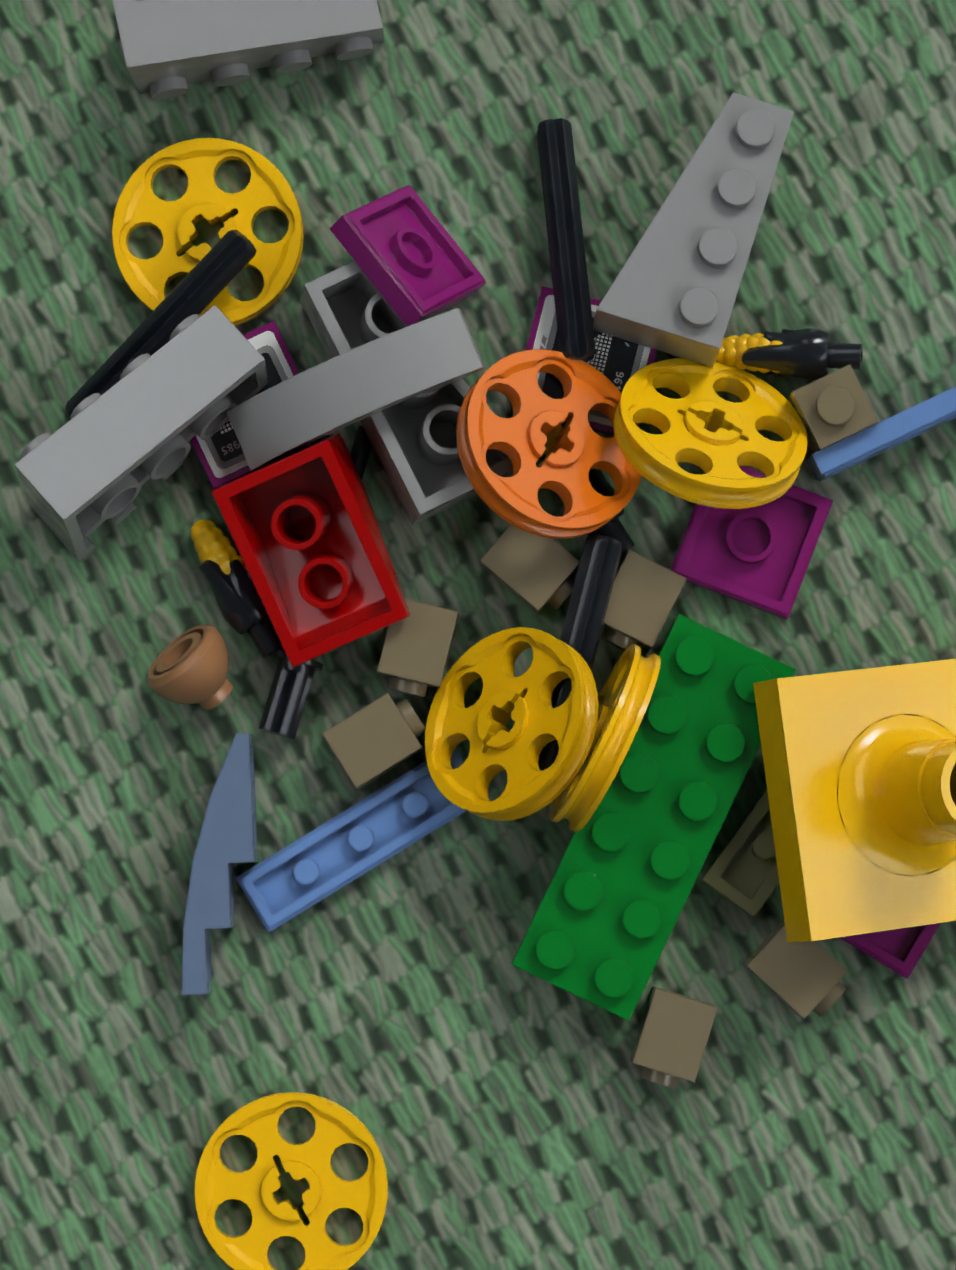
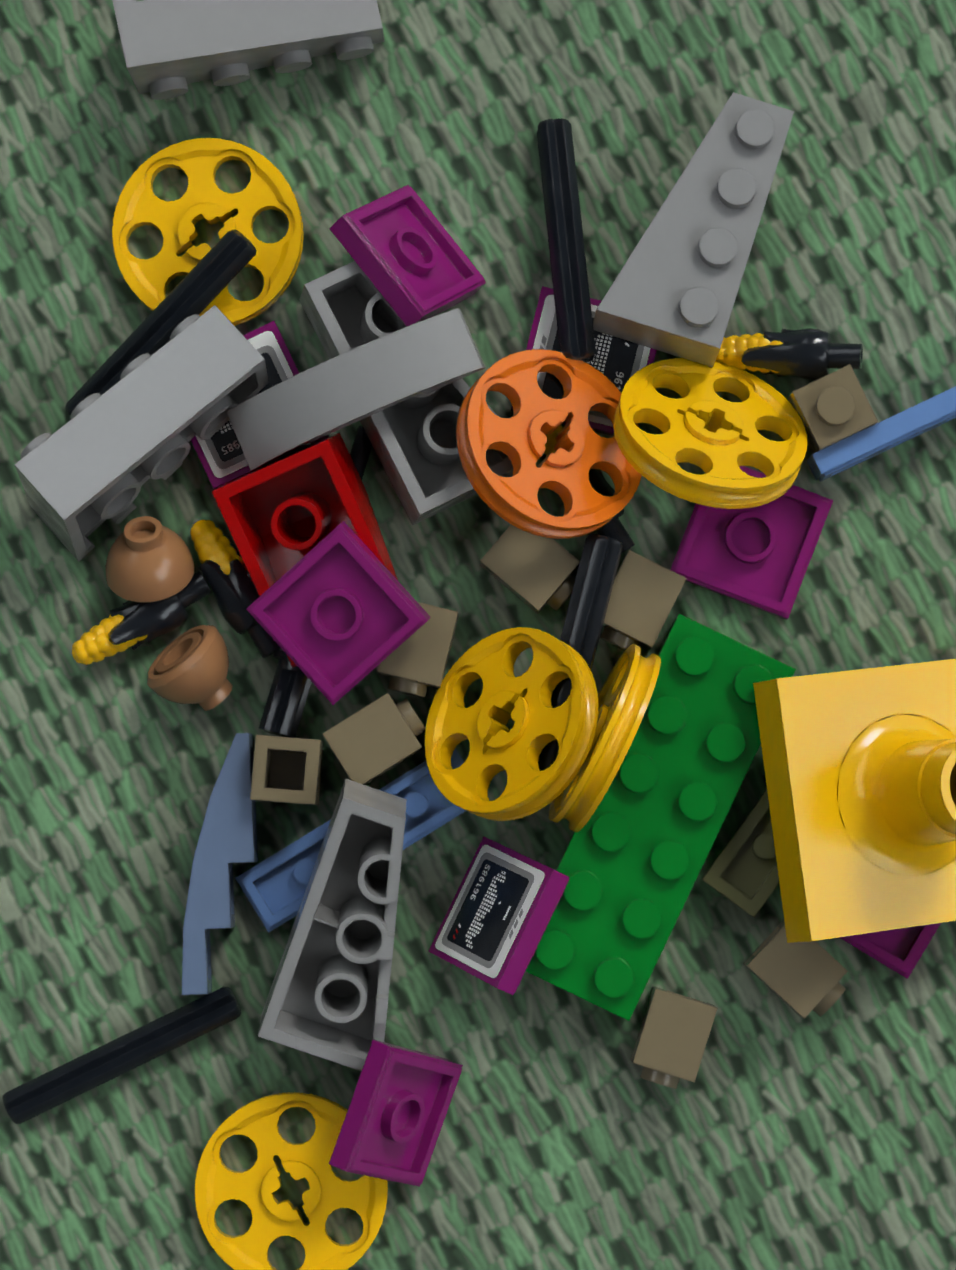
none -> black axle [2,987,241,1124]
none -> black piece [72,571,212,665]
none -> medium nougat brick [105,516,195,603]
none -> magenta tile [246,521,431,705]
none -> dark tan brick [250,735,324,805]
none -> light grey wedge [258,779,407,1071]
none -> magenta tile [329,1040,463,1187]
none -> tile [428,836,570,995]

